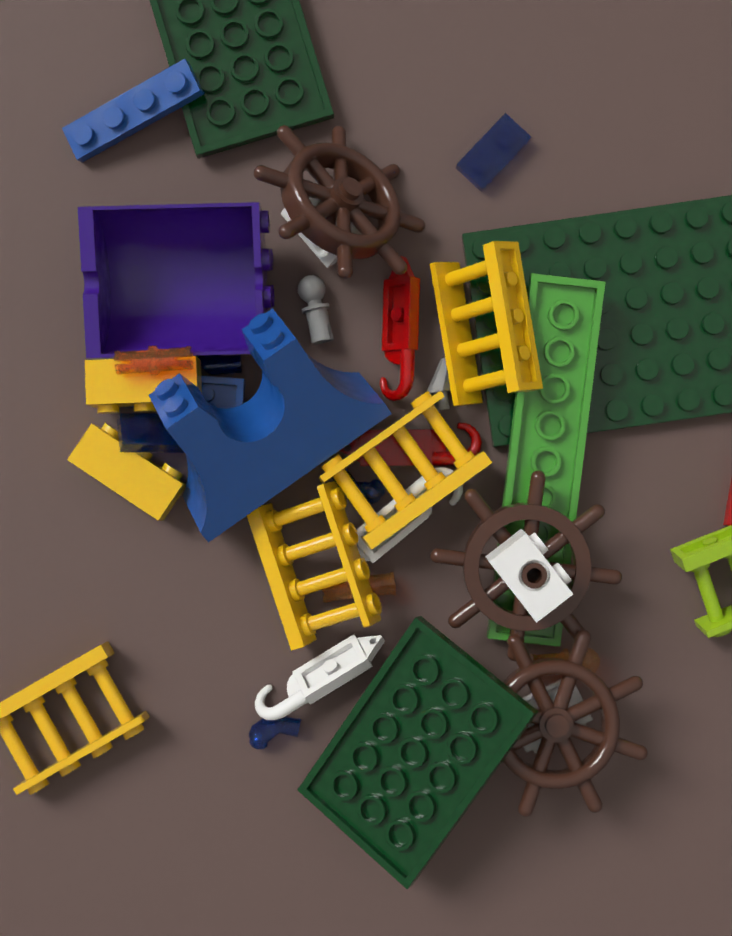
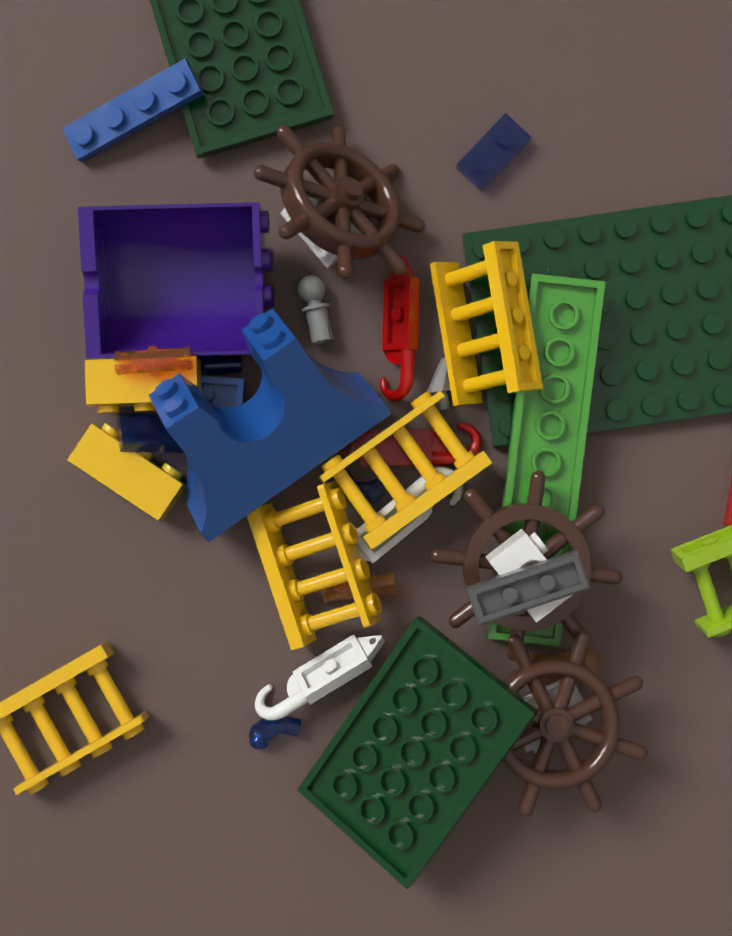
none -> dark grey tile [465,550,591,626]

